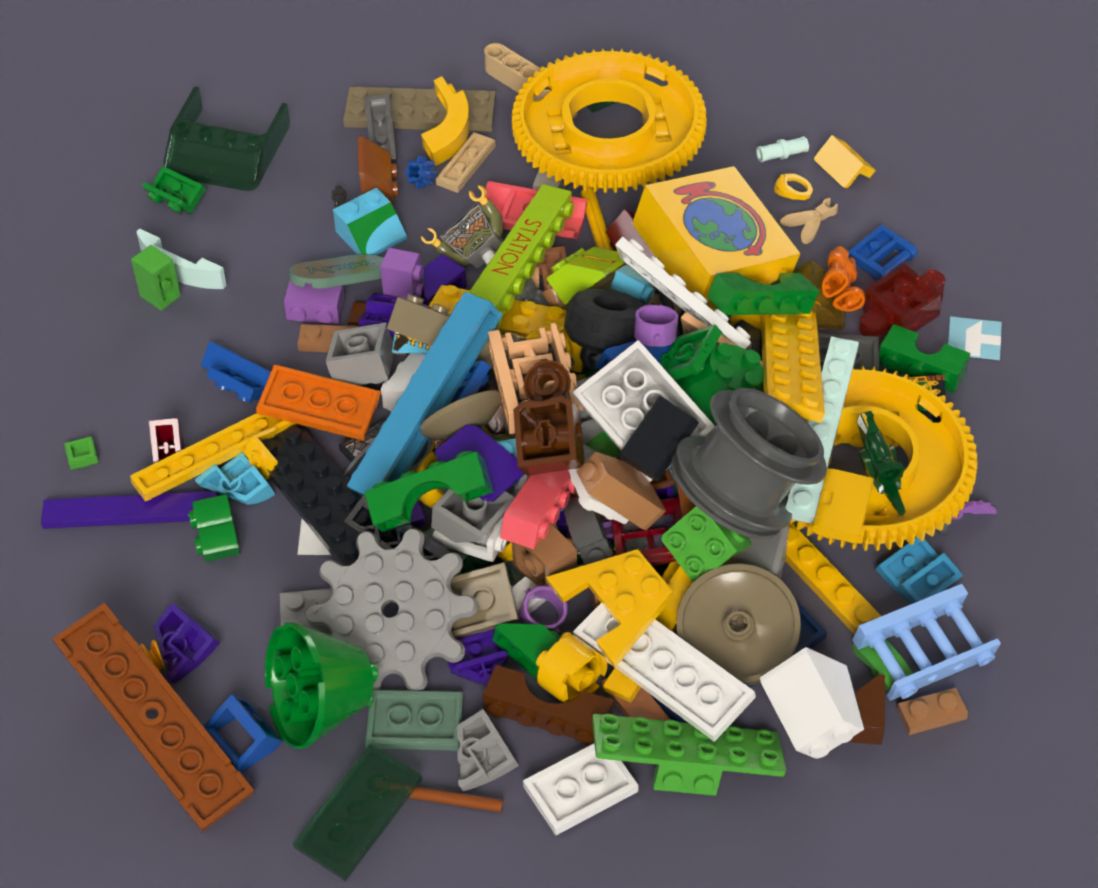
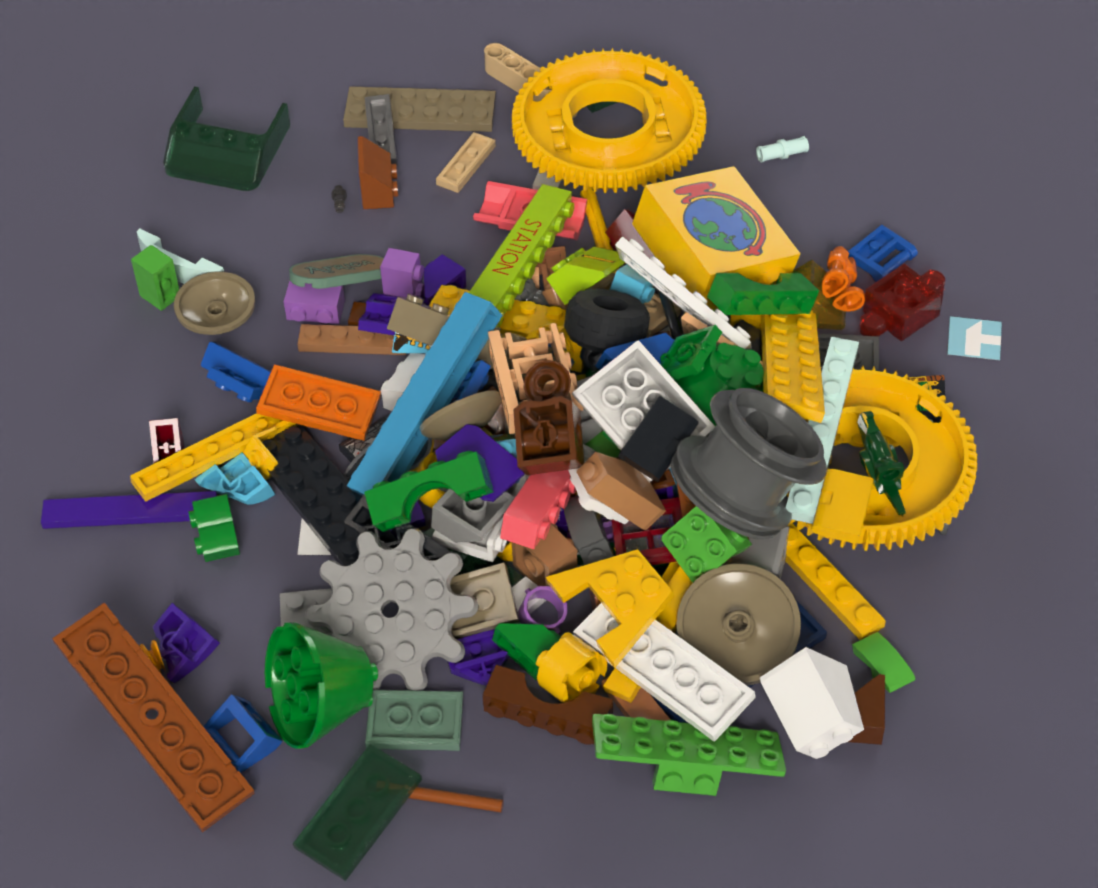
bright green tile [64,436,99,470] -> none
green bracket [141,166,206,215] -> none
light grey brick [326,323,395,385] -> none
medium azure slope [333,187,407,255] -> none
blue gear [404,156,438,188] -> none
yellow arch [421,76,470,166] -> none
torso [421,185,503,268] -> none
light grey slope [457,709,519,792] -> none
white plate [523,744,638,836] -> none
medium lavender piece [634,305,678,347] -> none
yellow piece [774,174,813,200] -> none
tan piece [780,198,838,244] -> none
yellow panel [814,135,876,189] -> none
light blue fence [852,584,1001,701] -> none
dark azure slope [875,537,963,604] -> none
green arch [879,324,971,393] -> none
medium nougat plate [897,688,968,735] -> none
medium lavender piece [952,500,997,520] -> none
none -> dark tan dish [174,272,256,335]

